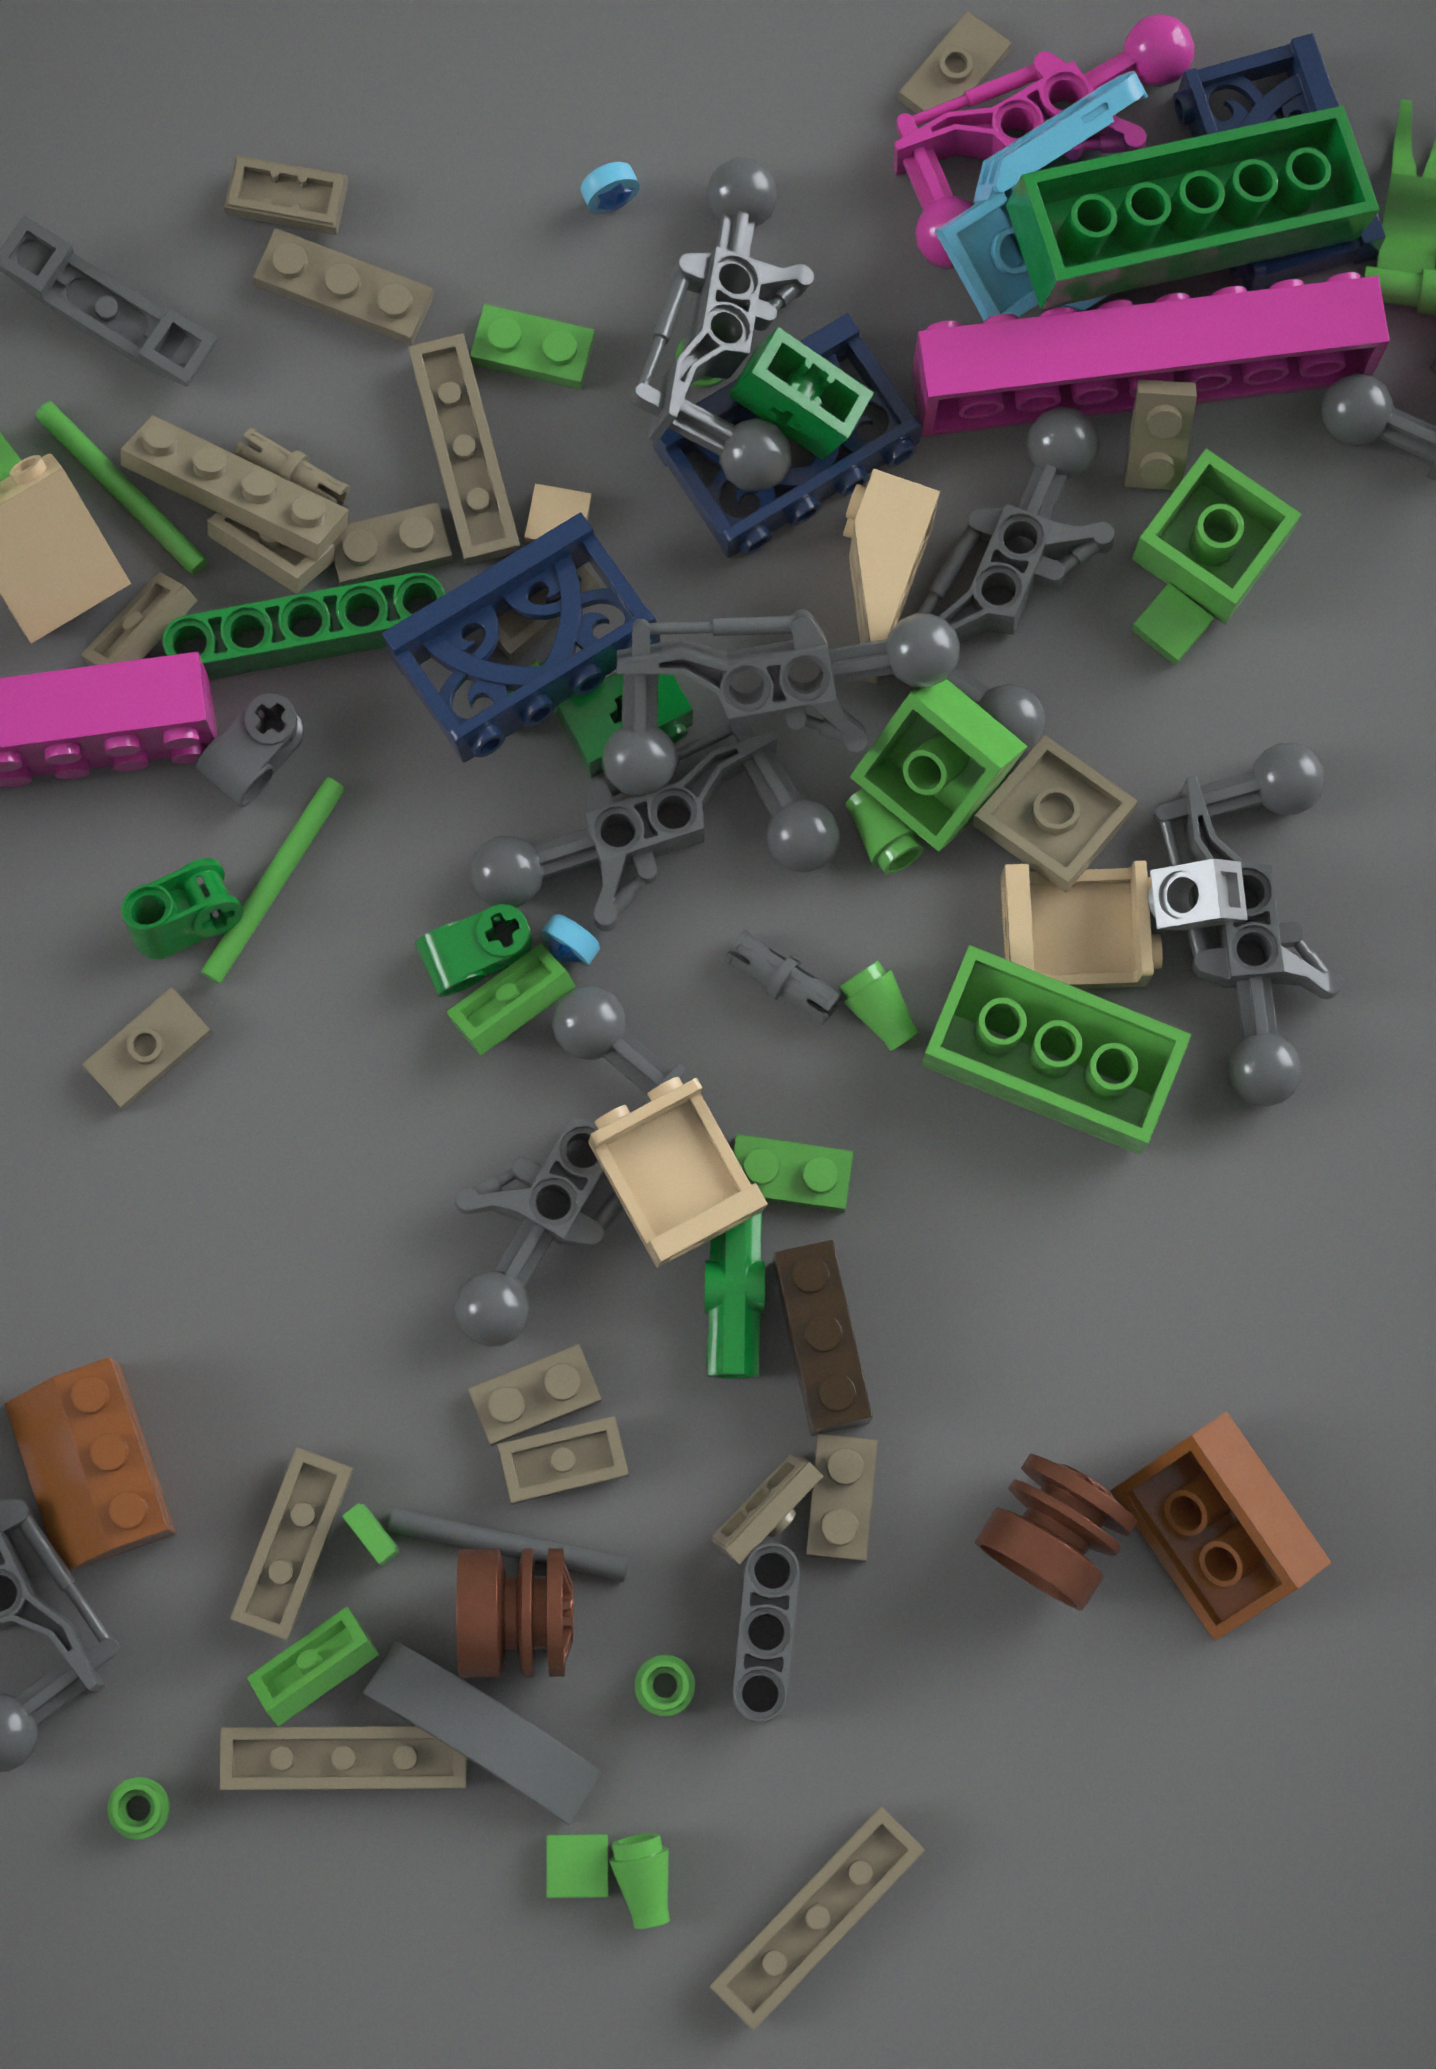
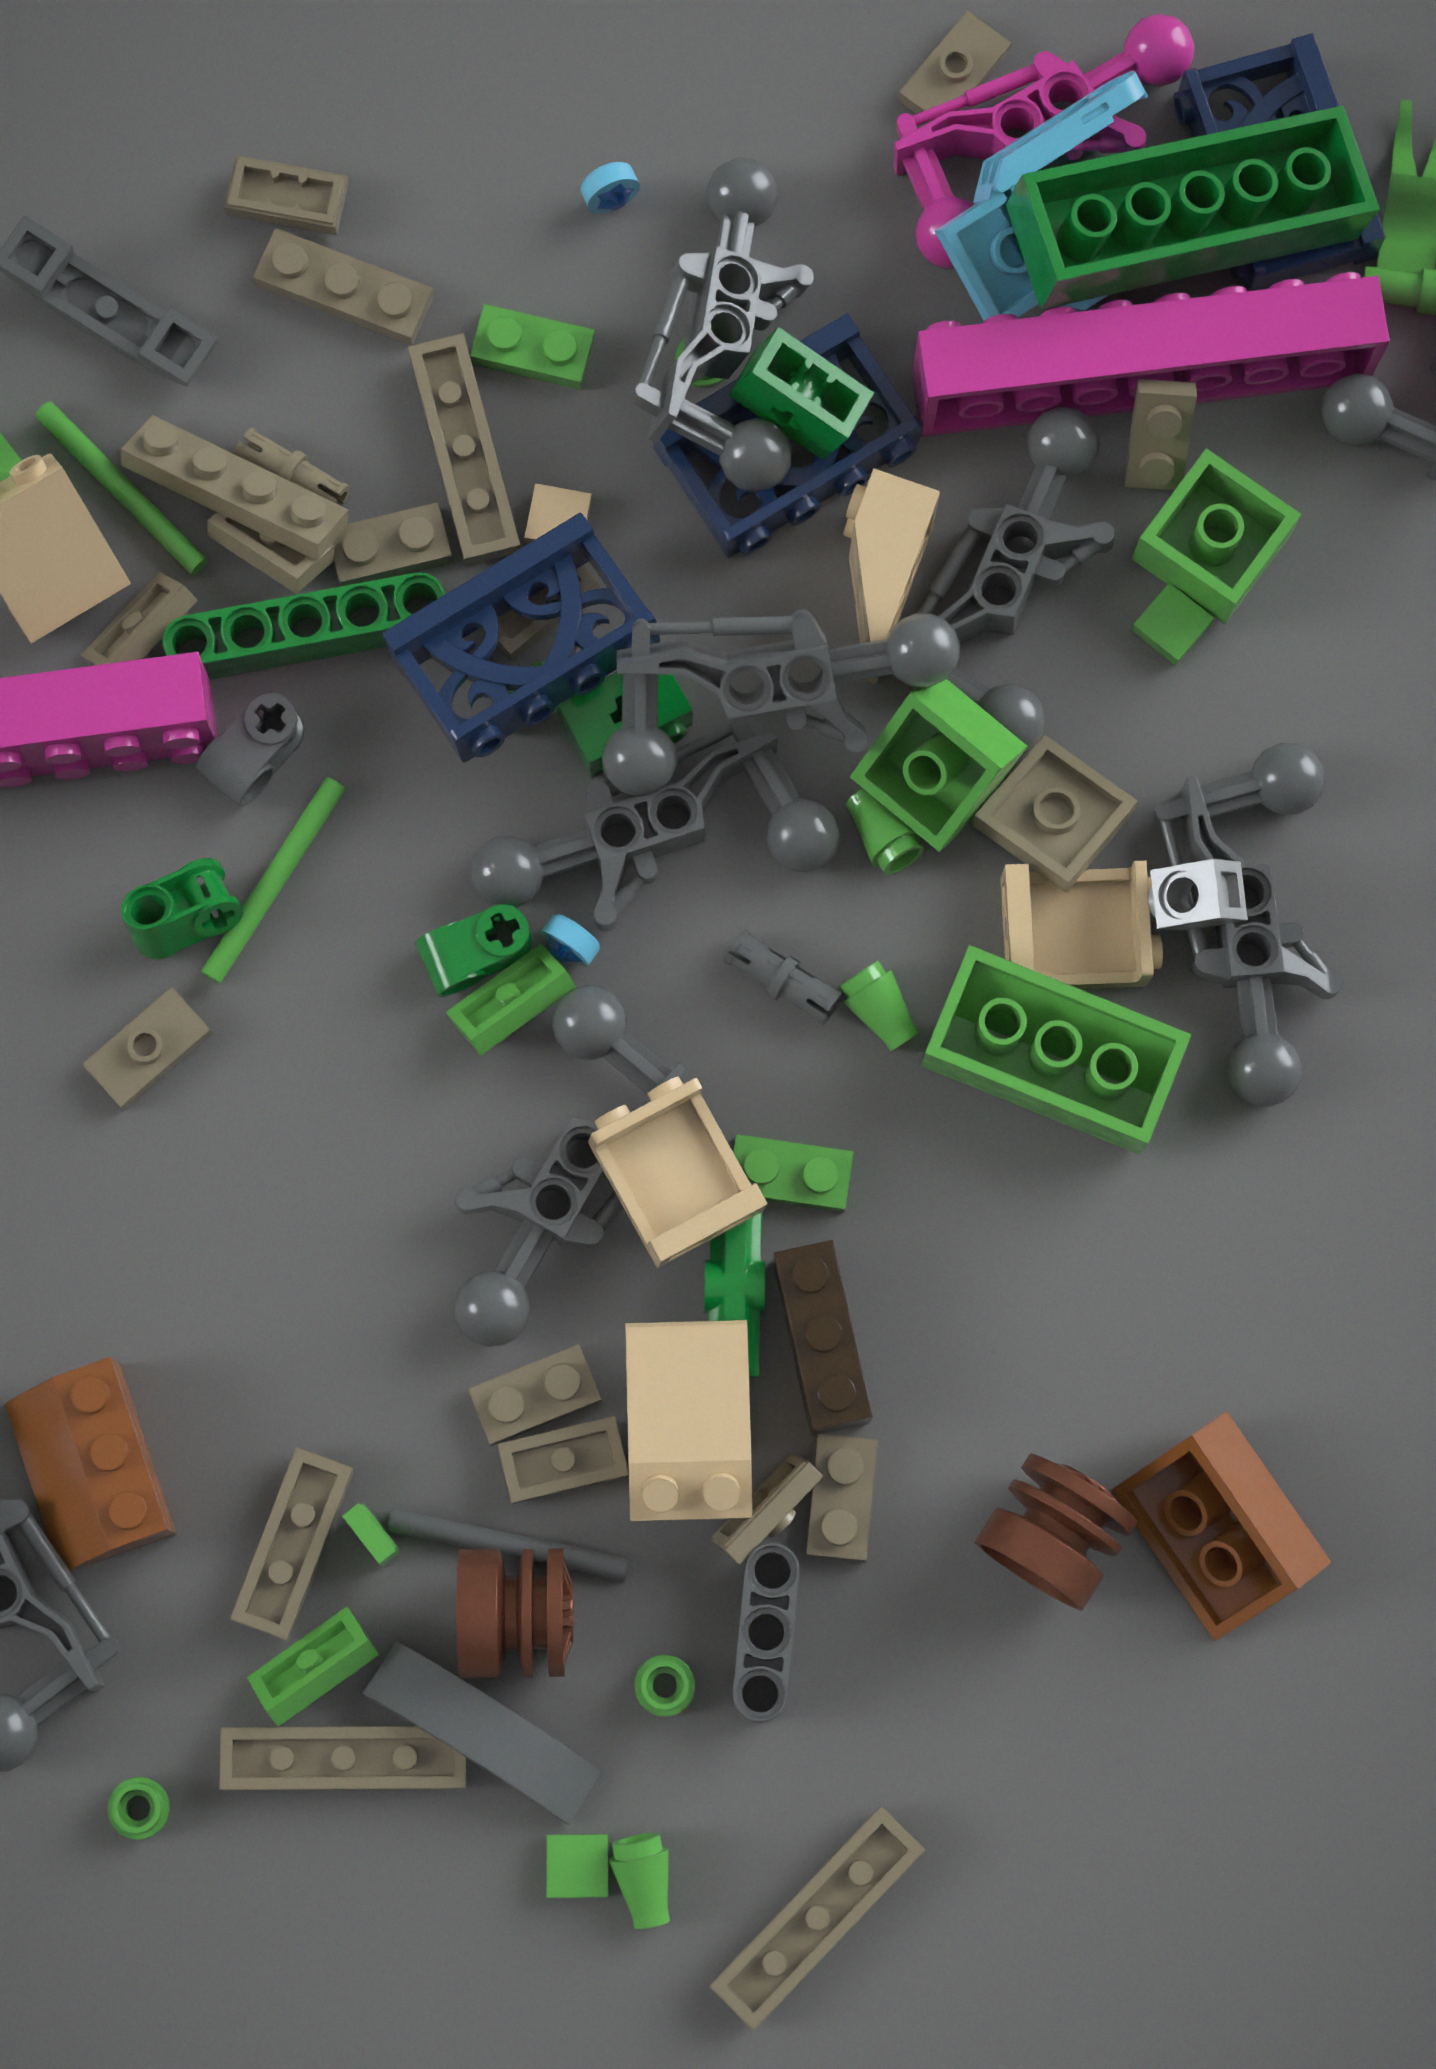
none -> tan slope [625,1320,752,1521]

